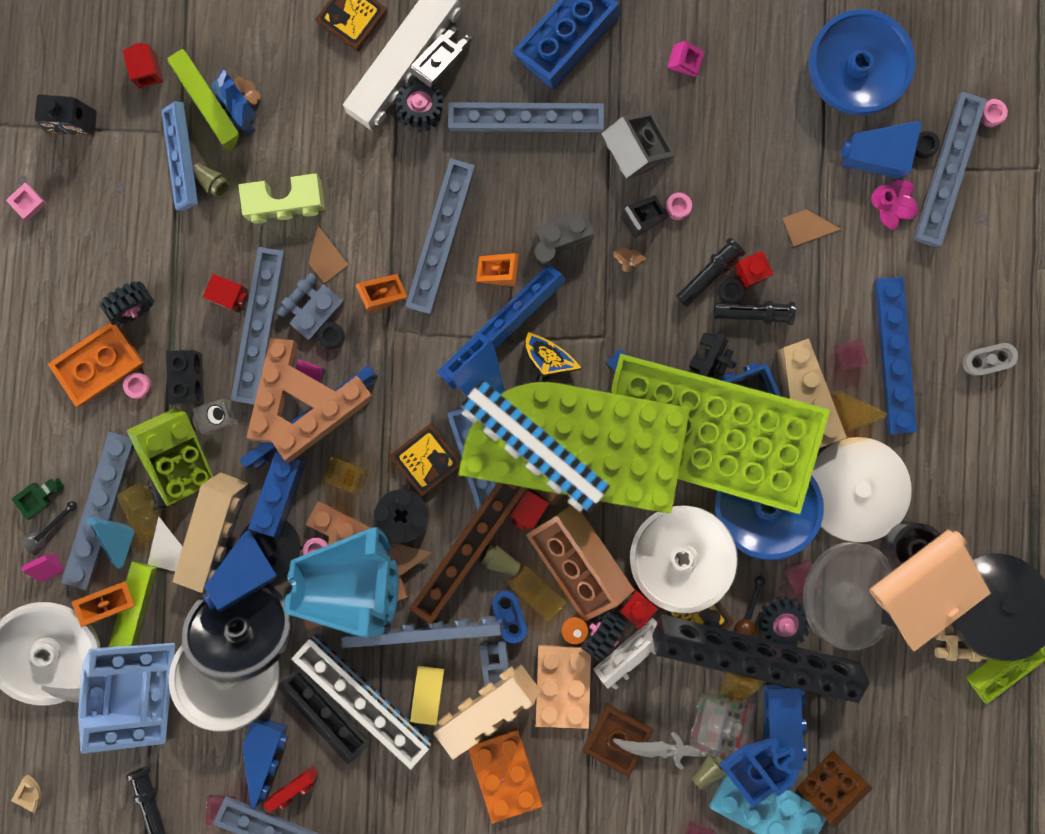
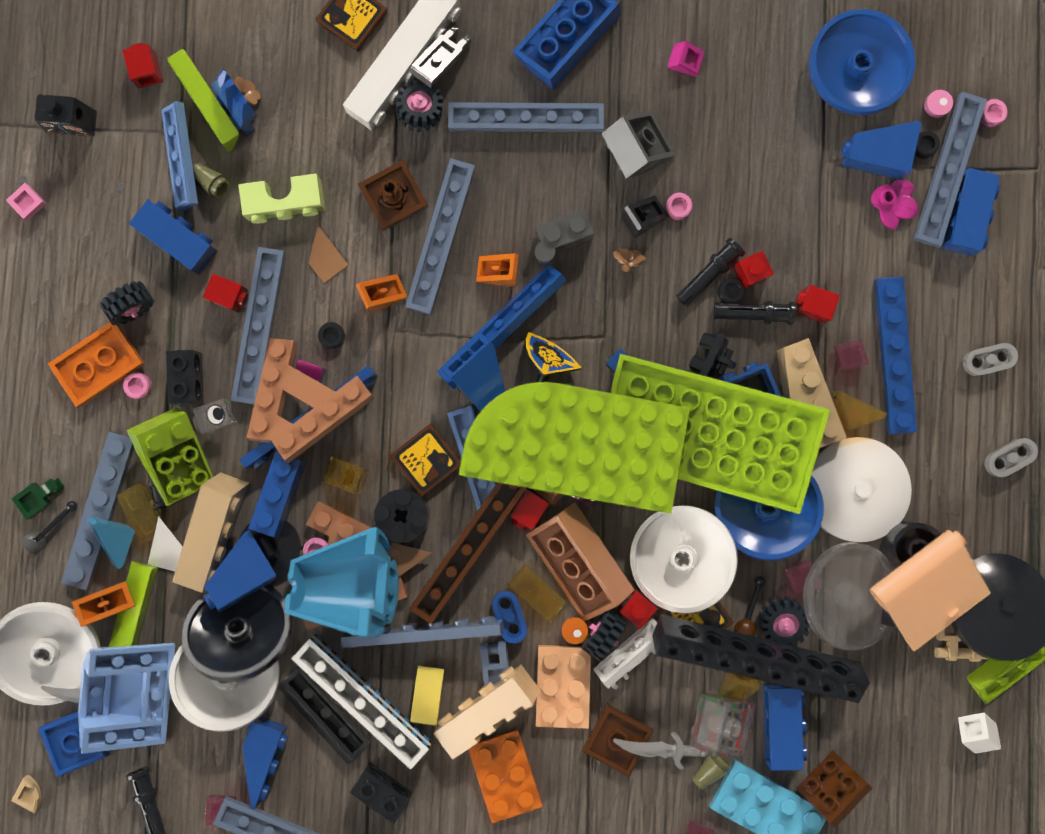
dark pink slope [21,554,64,582] -> none
red plate [263,766,318,813] -> none
sand blue plate [276,273,345,341] -> none
brick [461,380,611,512] -> none
olive cone [480,544,521,576] -> none
blue plate [719,738,799,808] -> none
medium nougat sticker [783,209,841,247] -> none
none -> blue tile [38,711,110,777]
none -> blue brick [129,199,218,275]
none -> black brick [350,762,413,824]
none -> reddish brown plate [358,160,429,231]
none -> red brick [795,285,840,323]
none -> bright pink tile [924,90,953,118]
none -> blue brick [942,168,1000,256]
none -> white panel [958,713,1001,753]
none -> light grey plate [985,438,1038,477]

